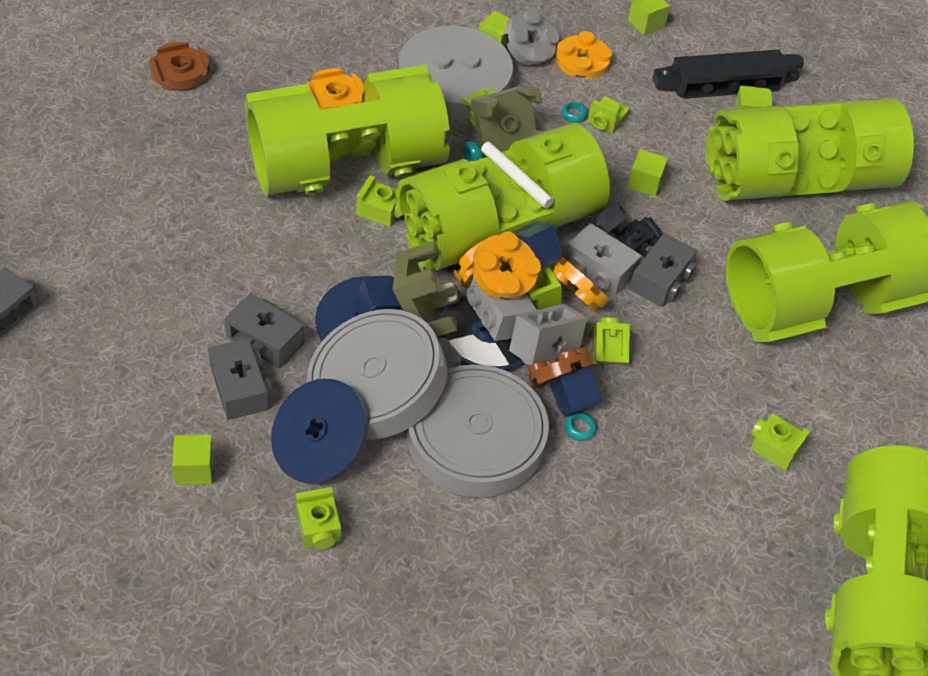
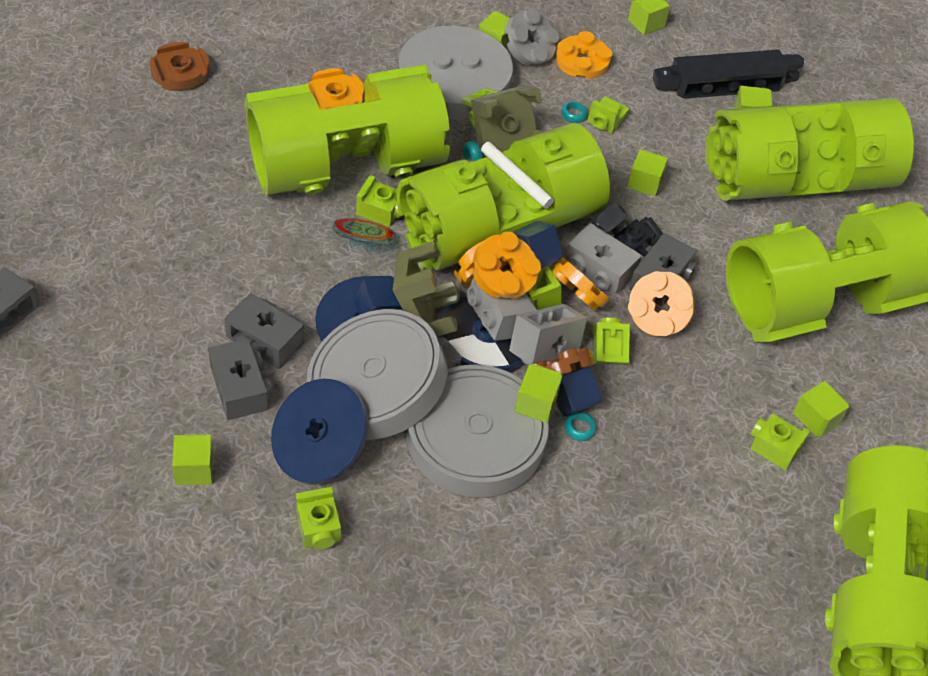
none -> clear light blue piece [332,218,395,252]
none -> lime piece [514,364,562,423]
none -> plate [628,271,695,336]
none -> lime piece [793,381,849,437]

